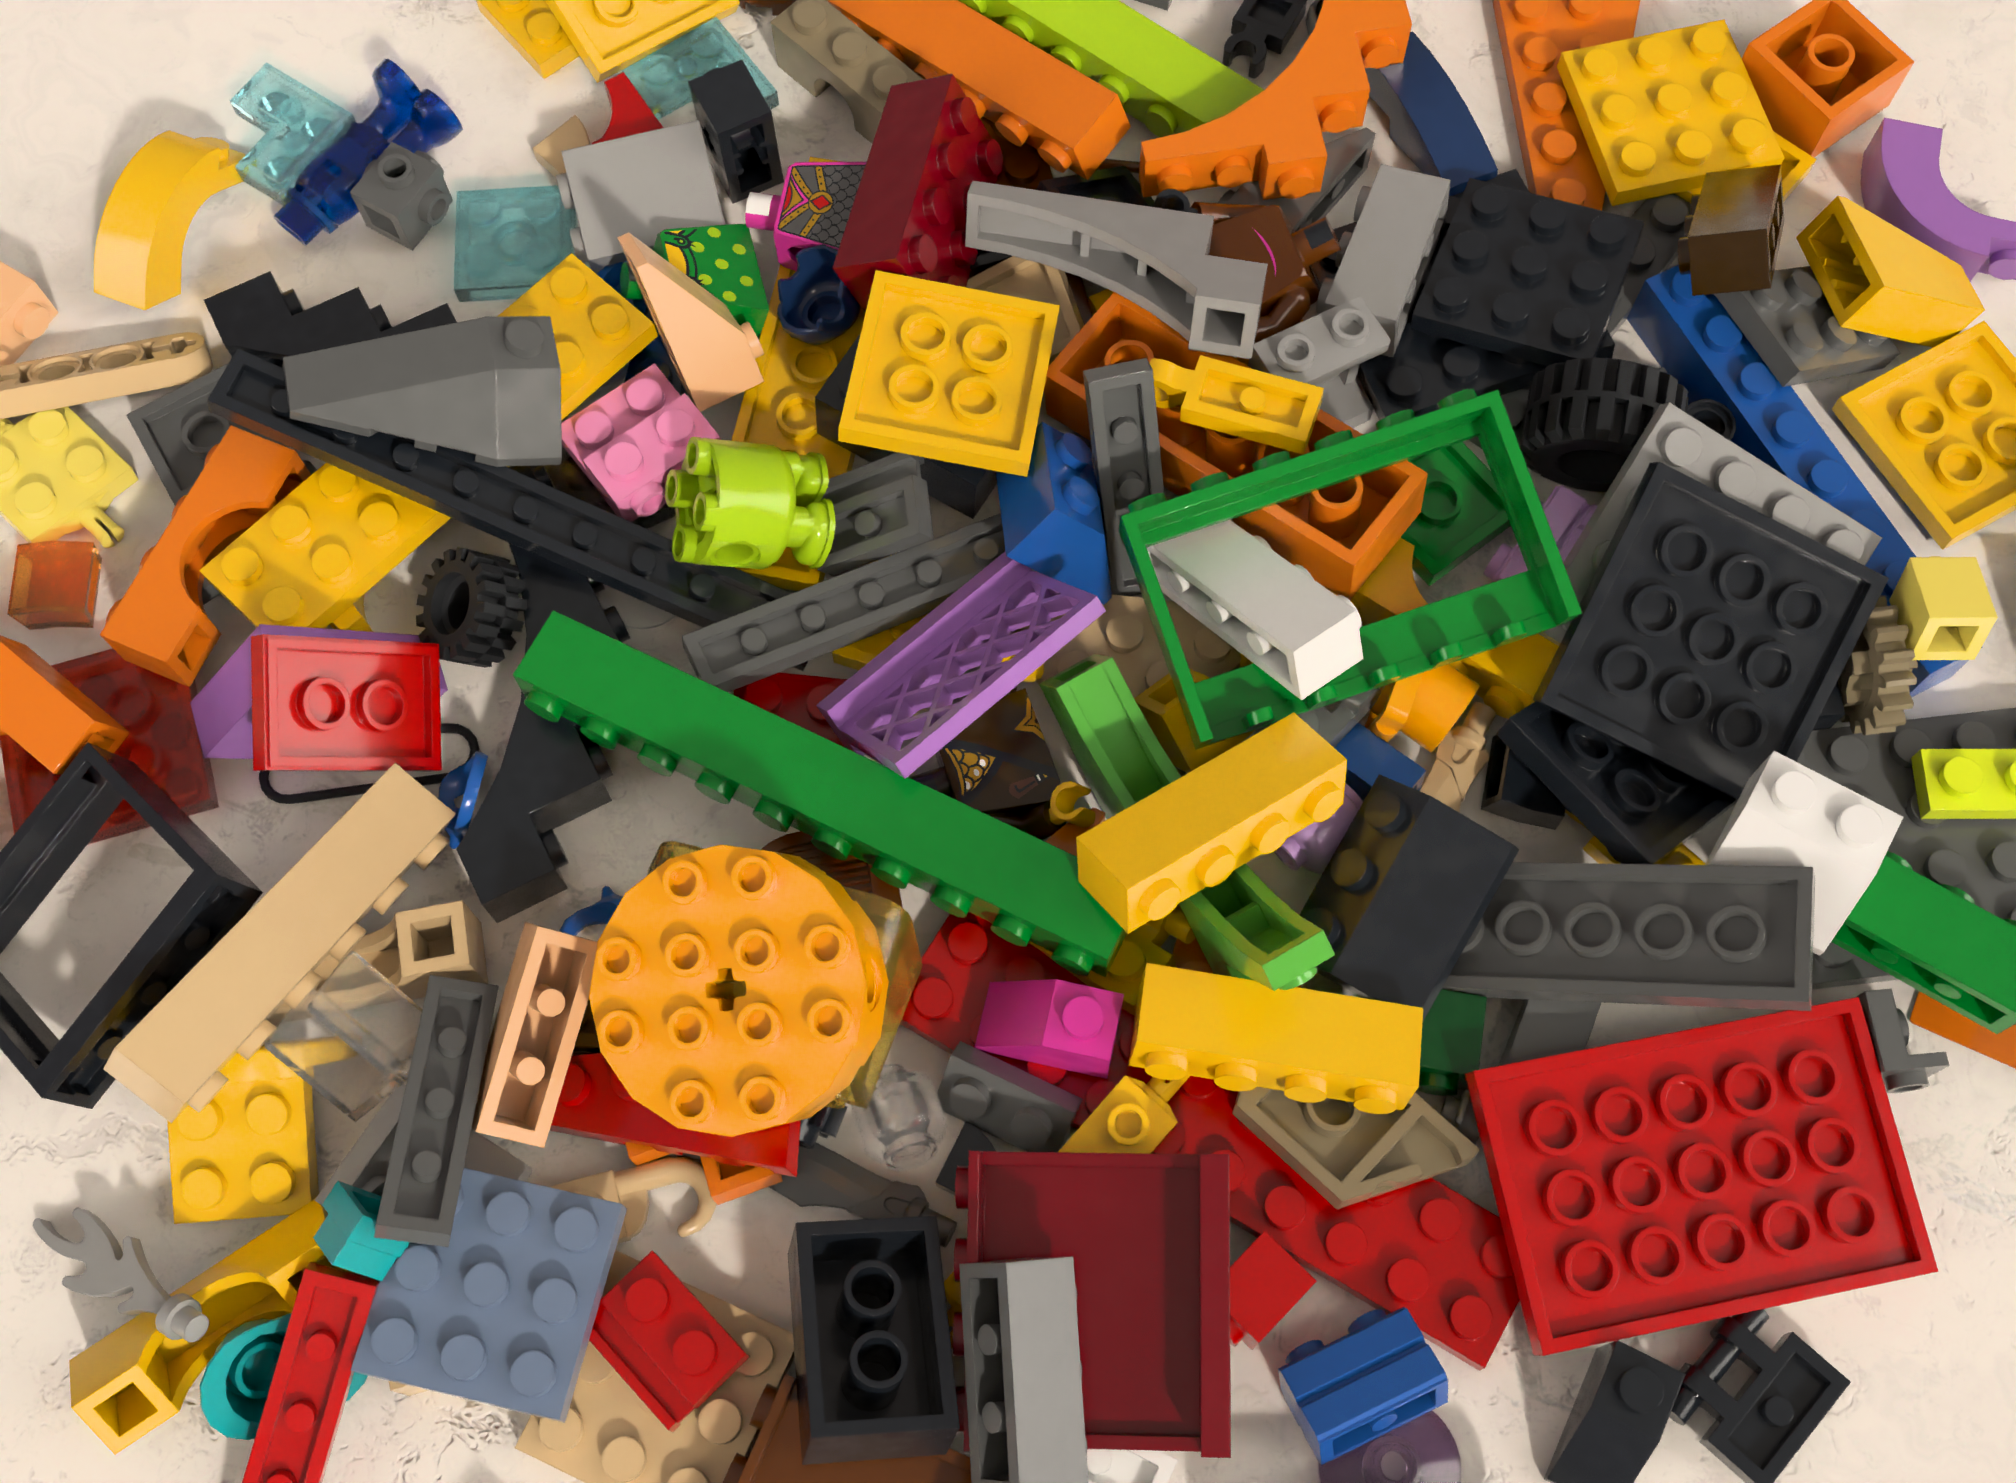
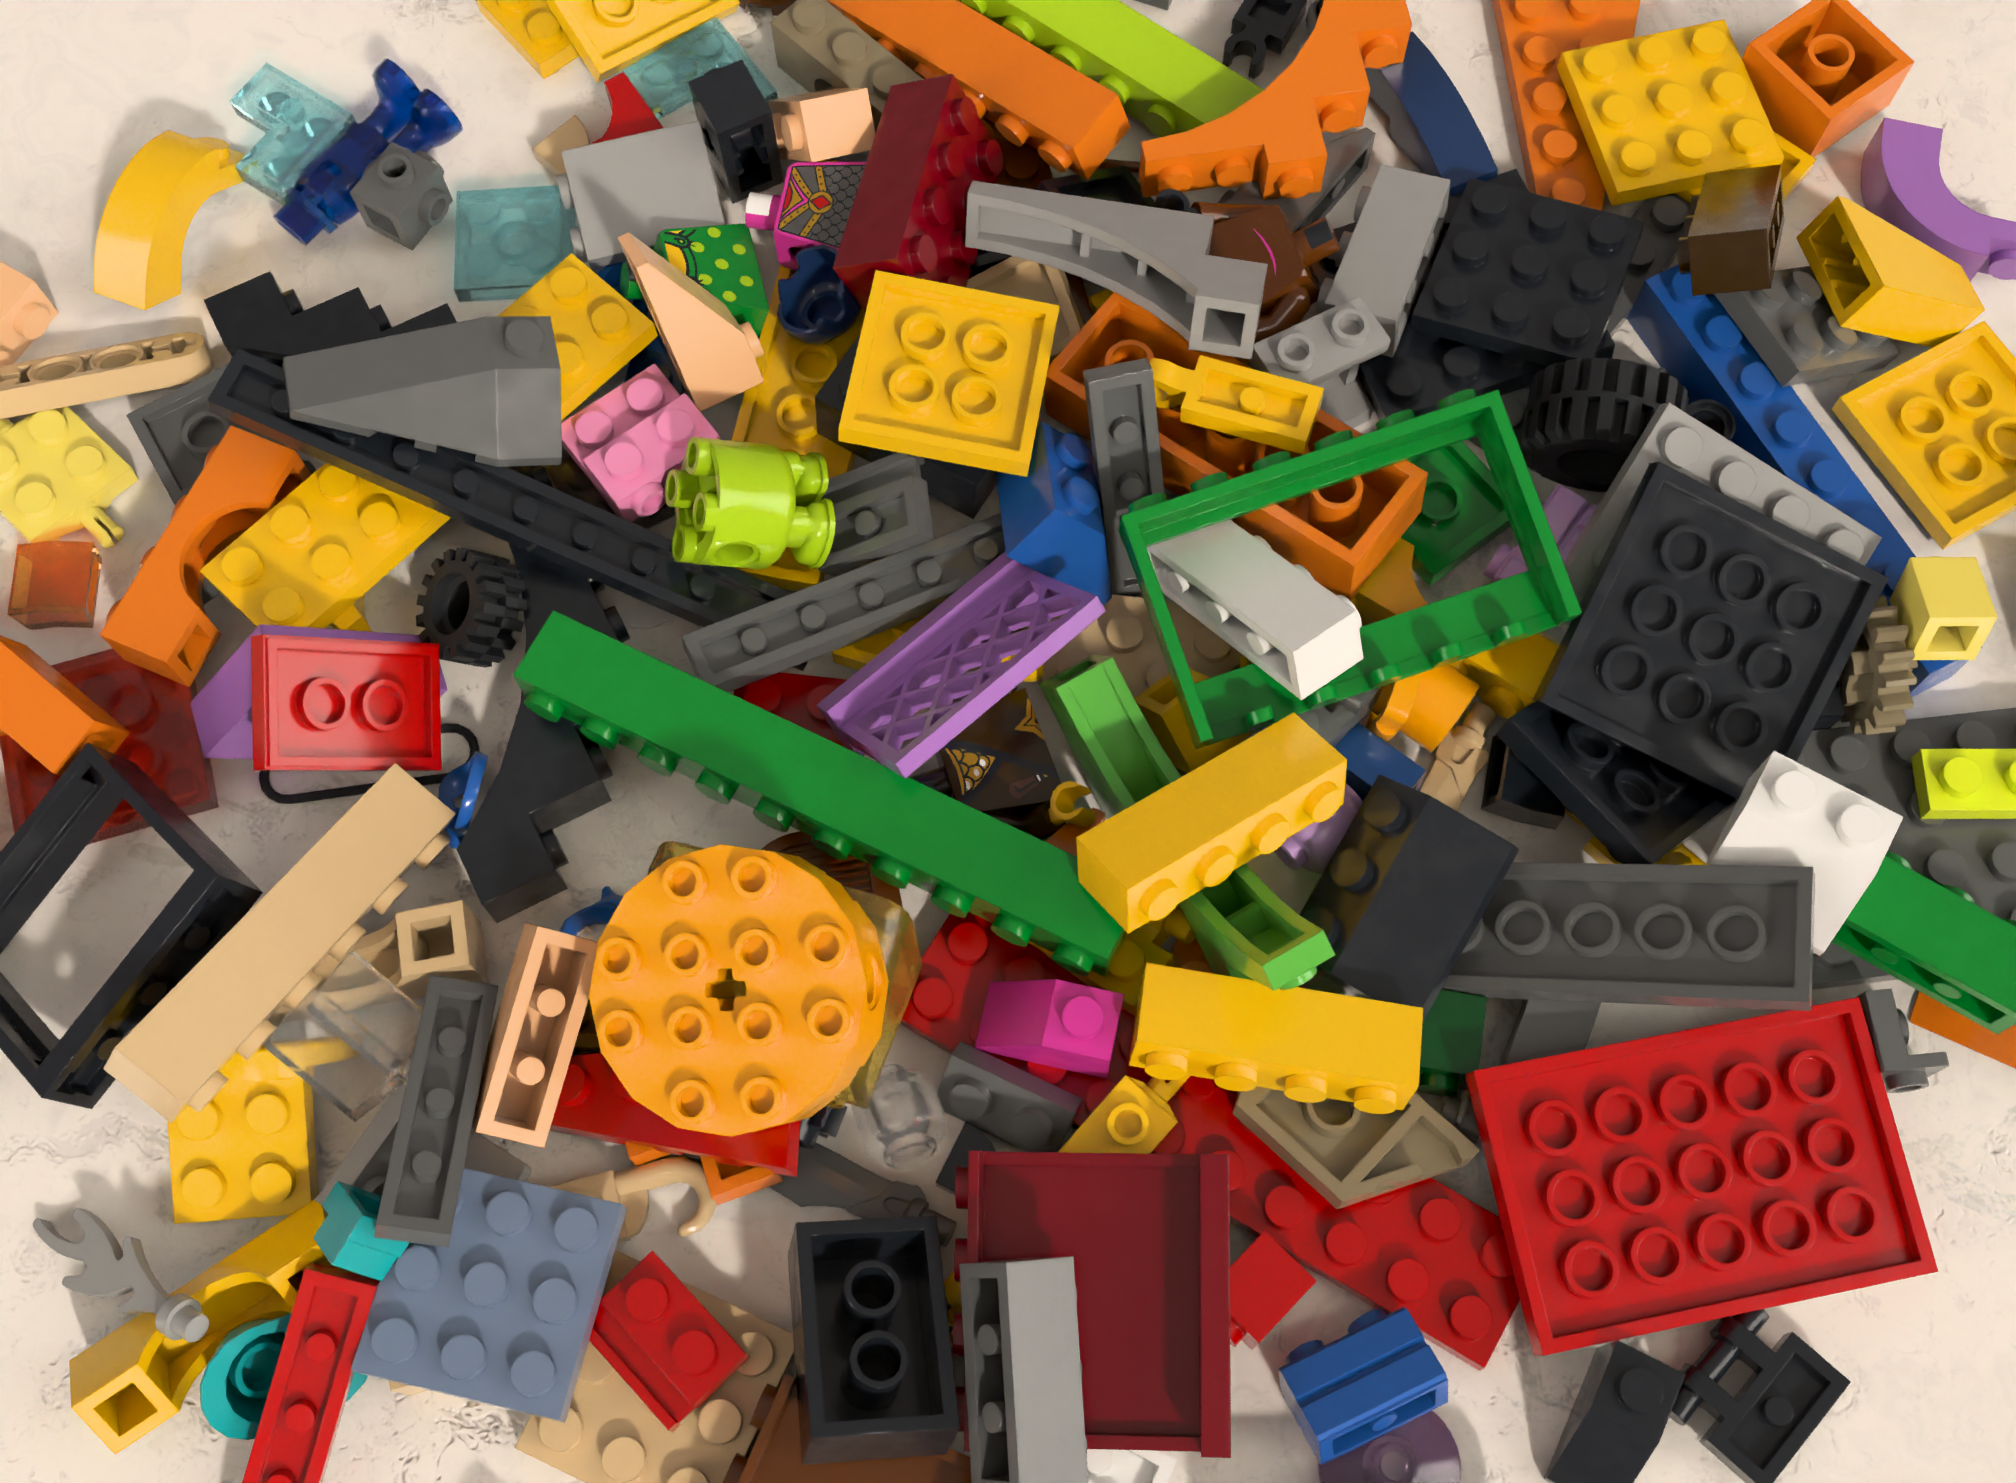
none -> light nougat brick [768,88,875,162]

